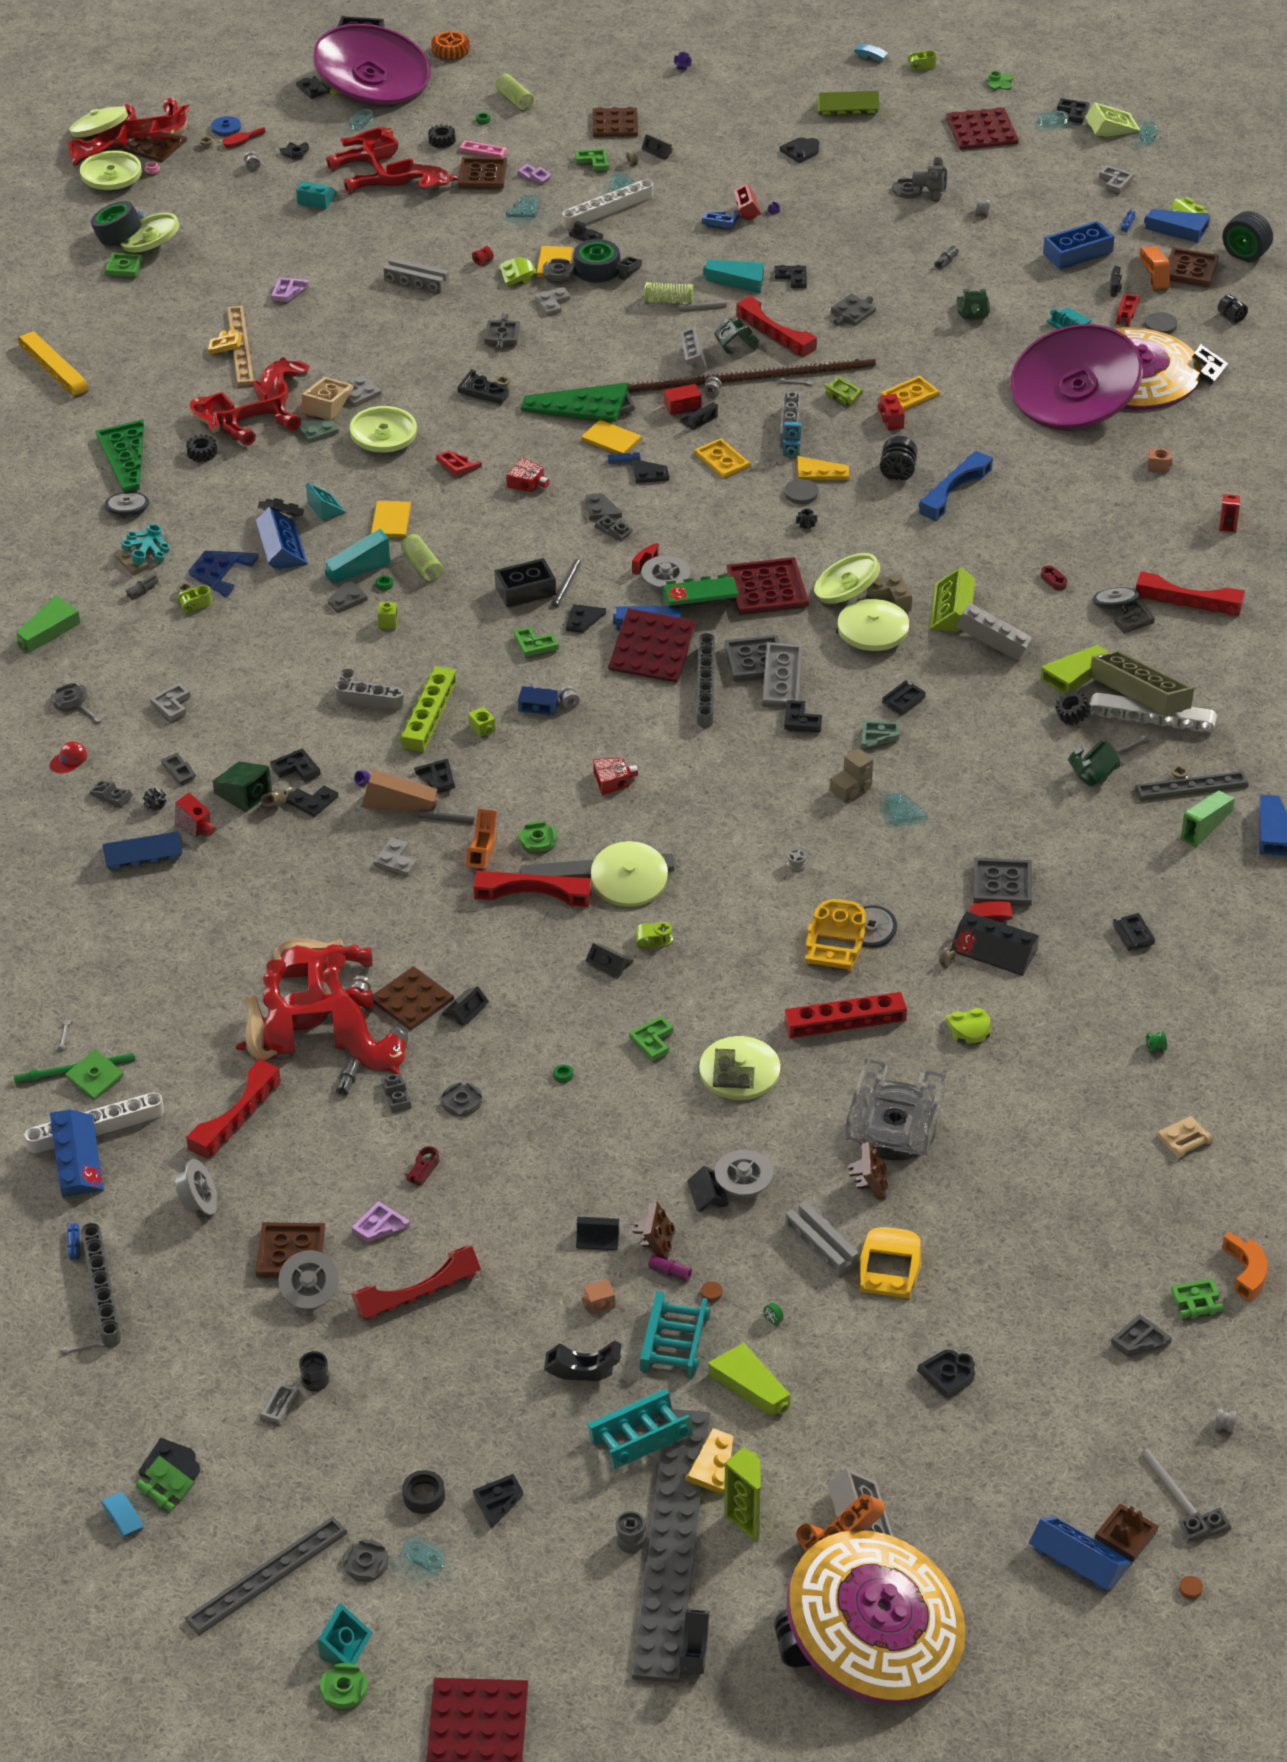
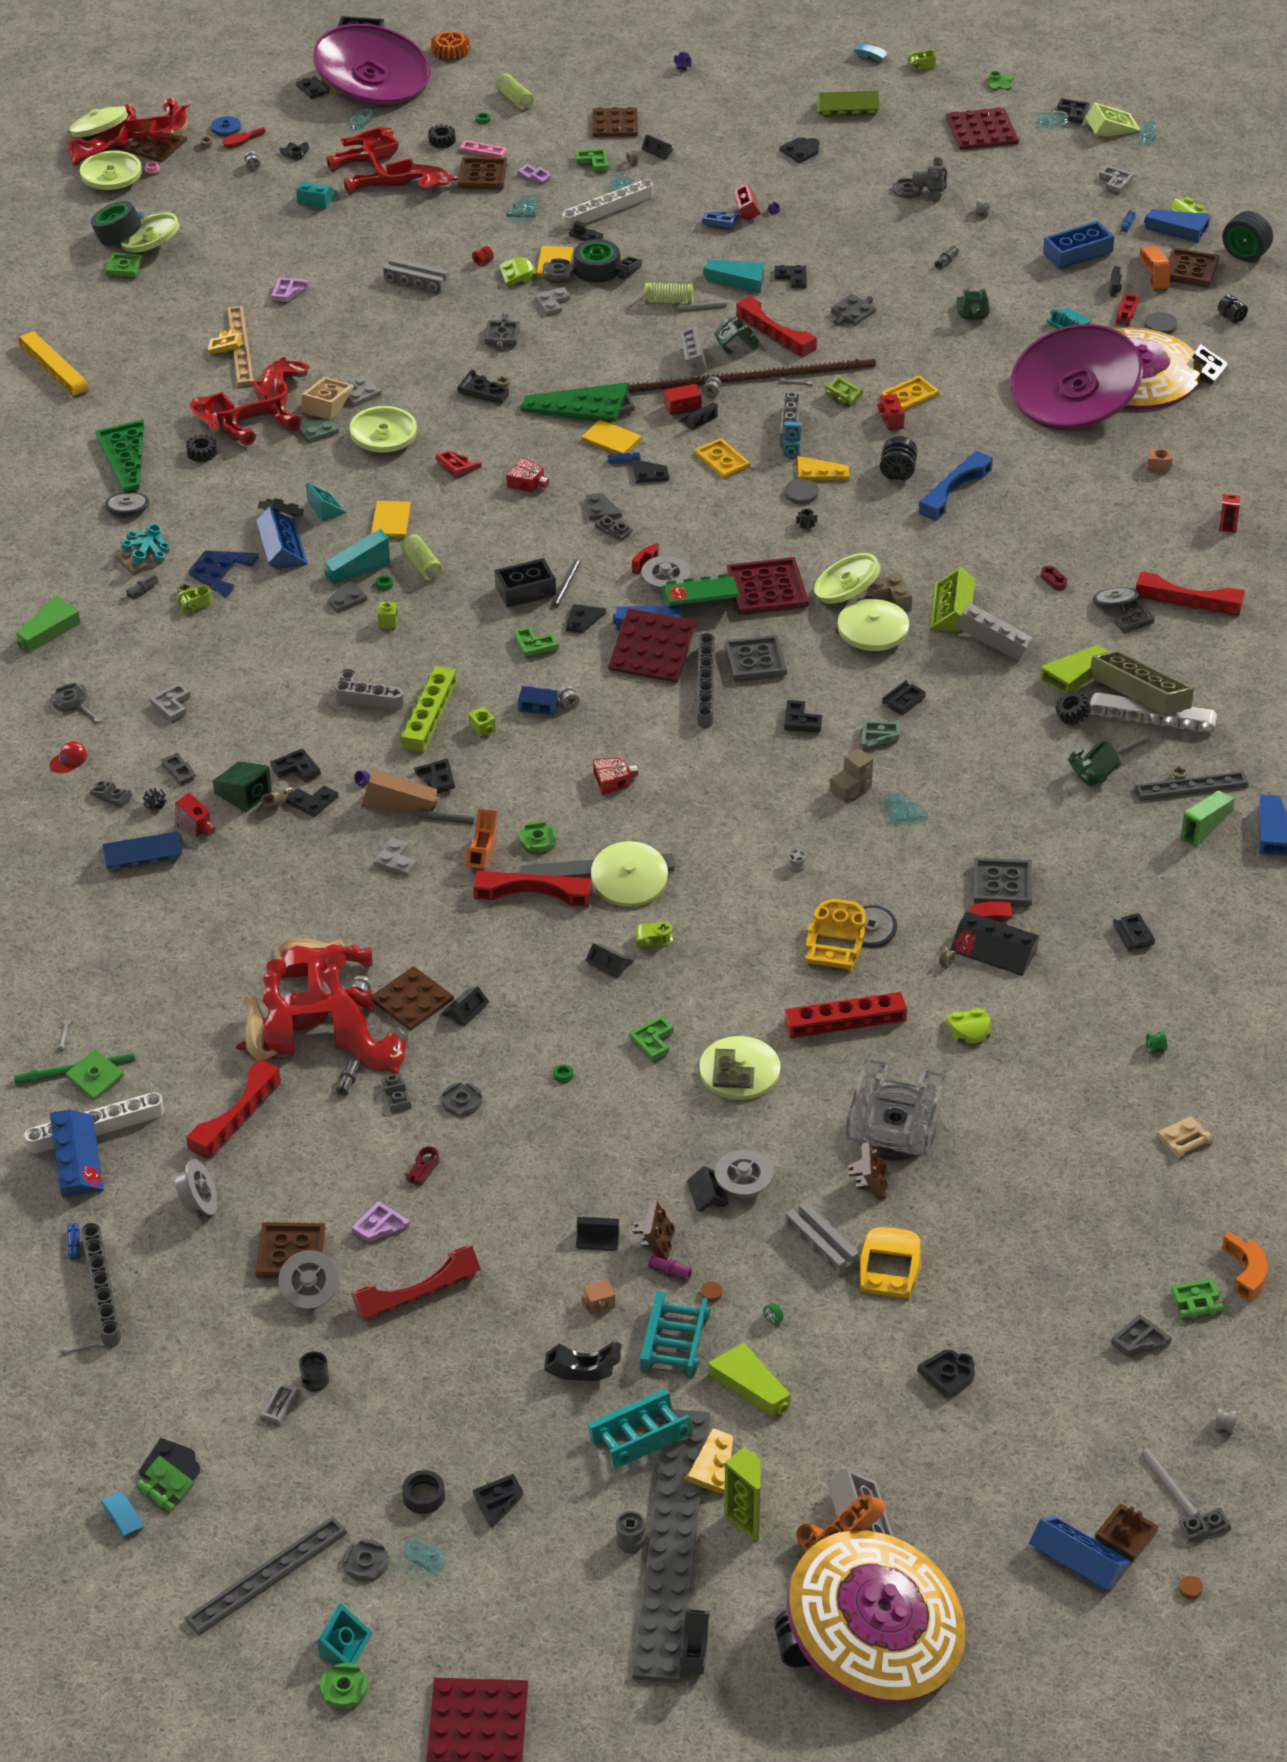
light grey tile [762,642,803,706] -> none

